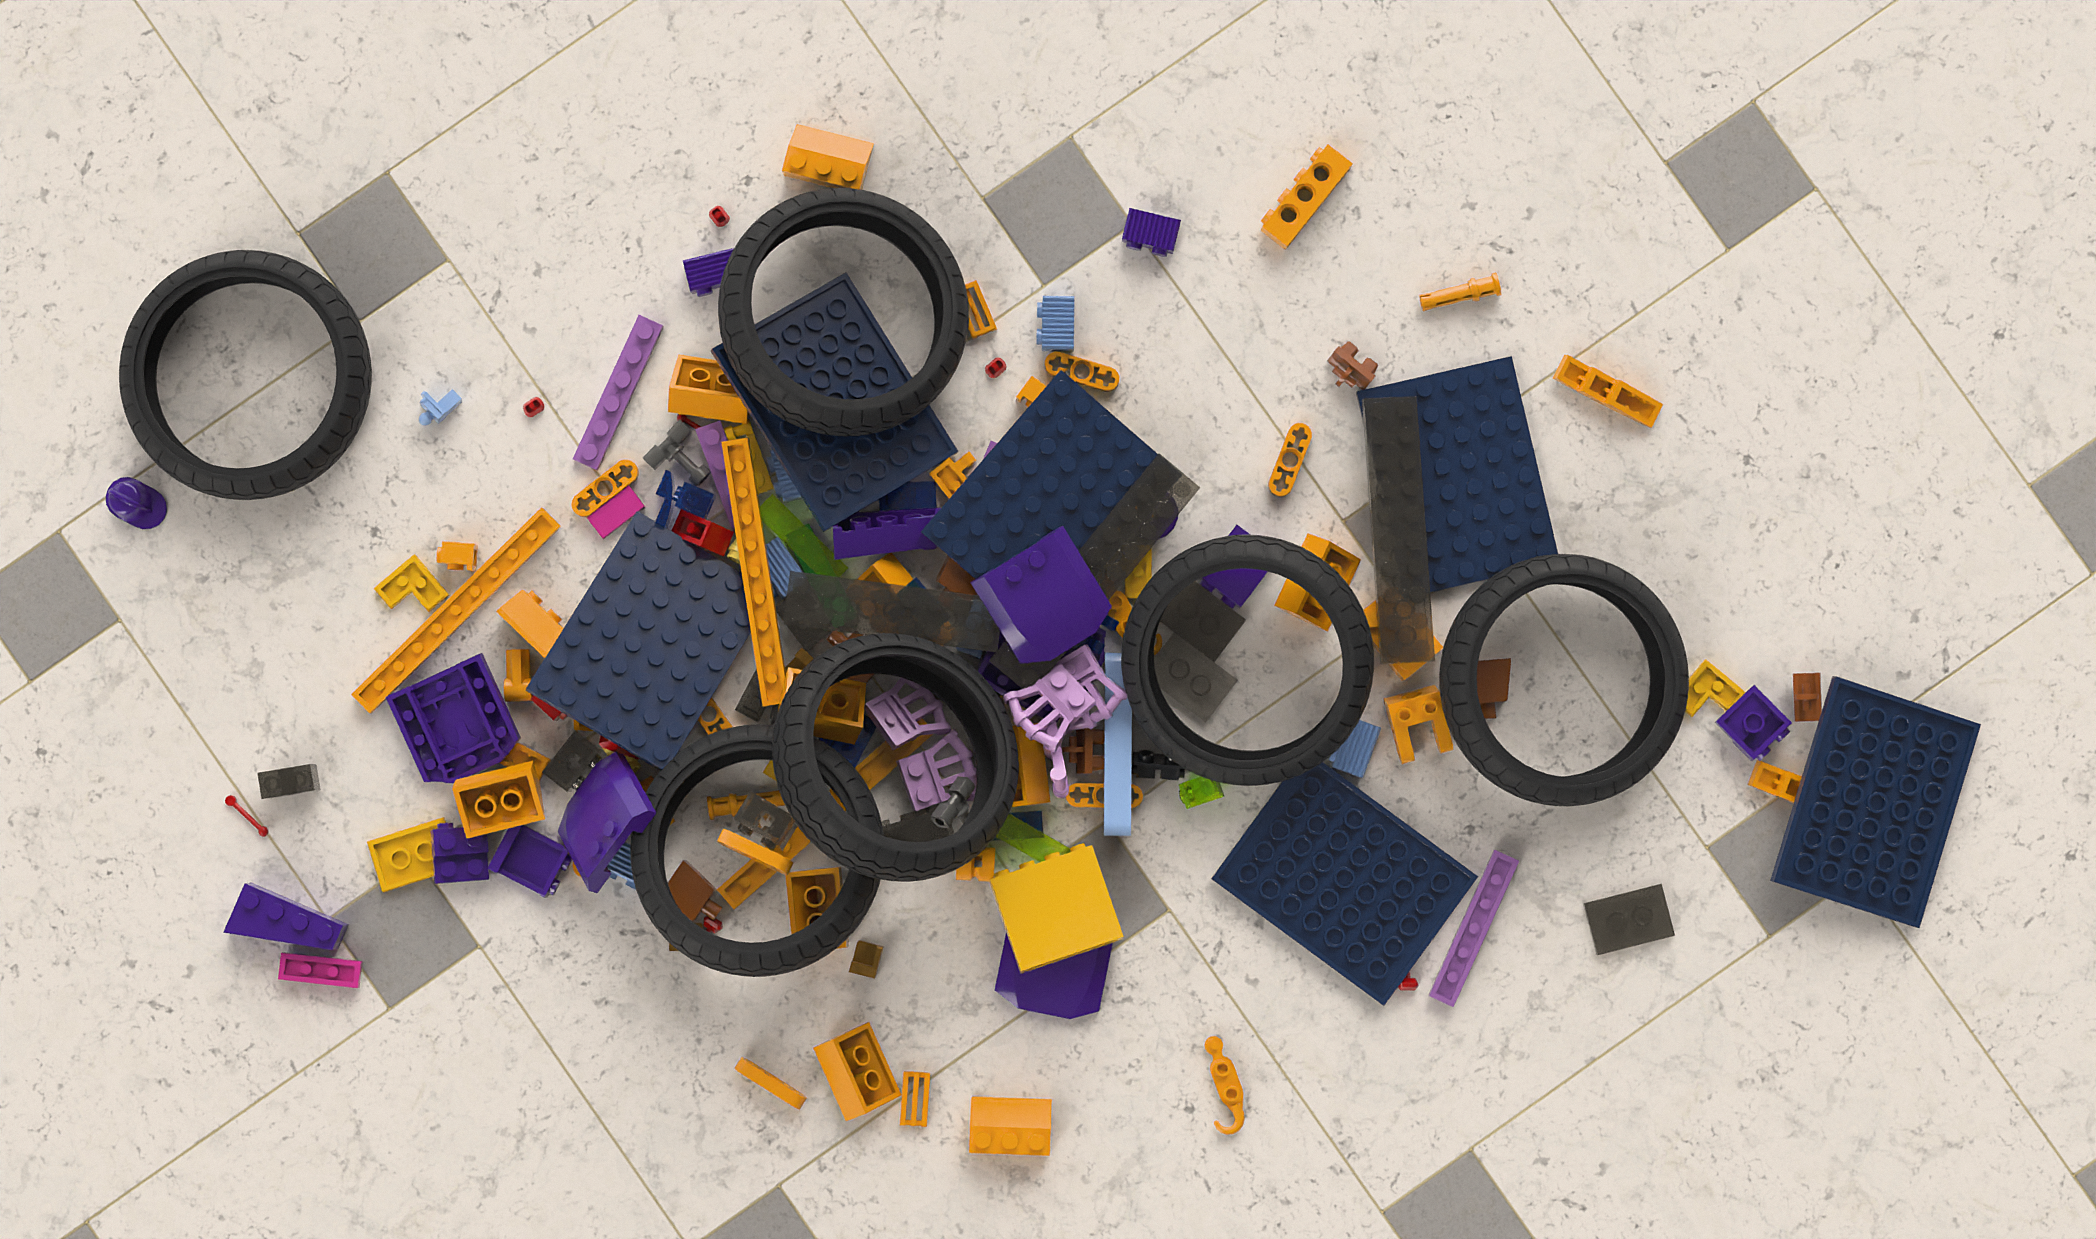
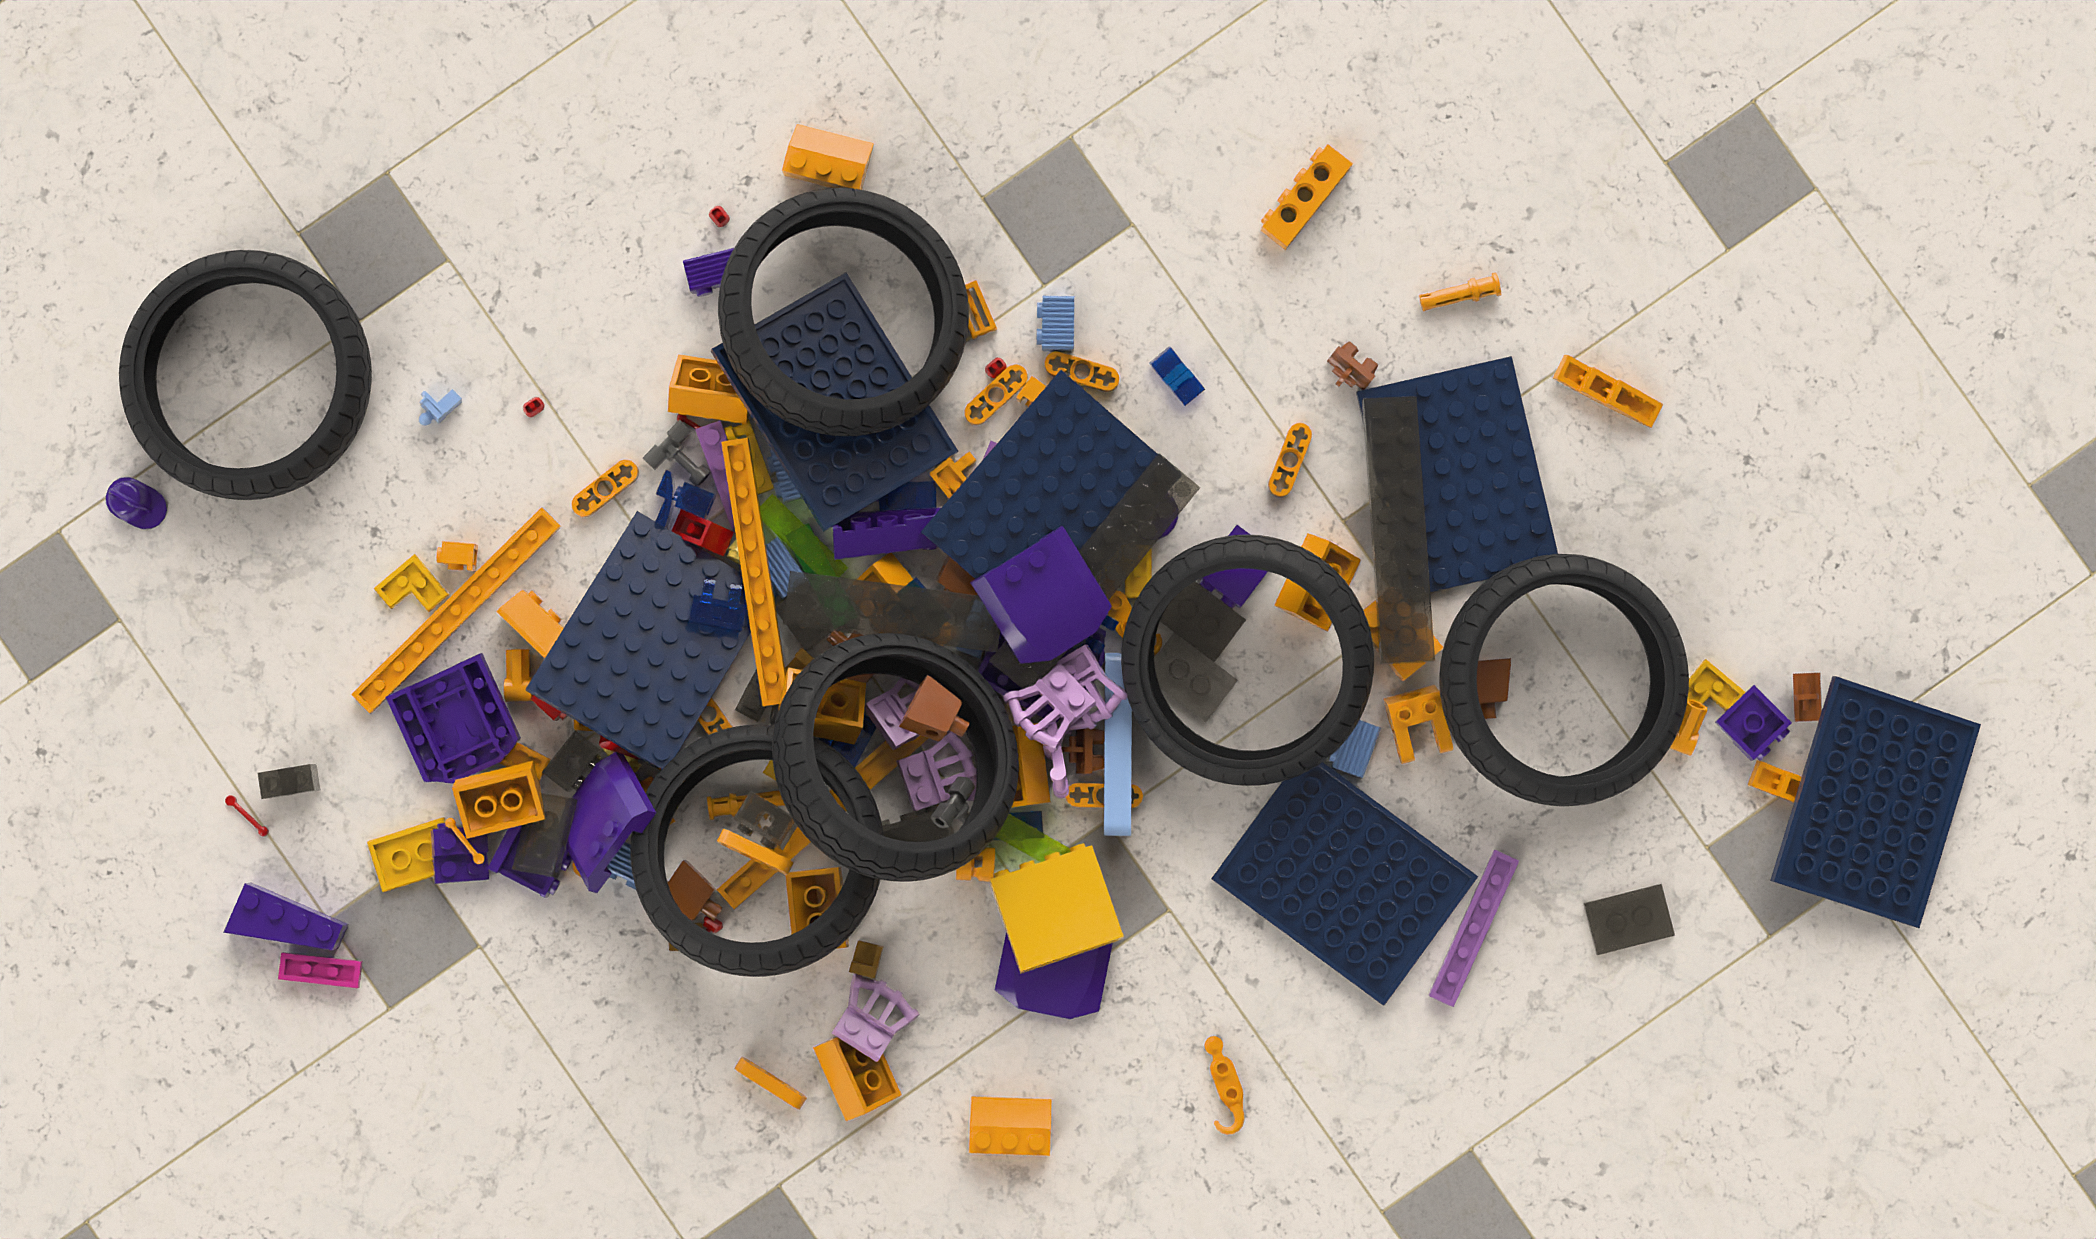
medium lavender plate [573,315,664,471] -> none
dark pink tile [587,485,646,539] -> none
light orange tile [900,1071,930,1127] -> none
dark purple brick [1122,208,1181,257] -> none
black hinge [1131,750,1185,781] -> none
clear neon green bracket [1179,776,1225,809] -> none
red rock [1398,972,1419,991] -> none
none -> light orange hinge [445,818,484,864]
none -> clear smoke tile [512,793,578,878]
none -> clear blue plate [688,578,747,632]
none -> lavender plate [832,974,920,1062]
none -> dark orange torso [899,675,969,741]
none -> light orange beam [965,364,1028,425]
none -> clear blue slope [1149,347,1205,406]
none -> light orange piece [1670,700,1707,756]

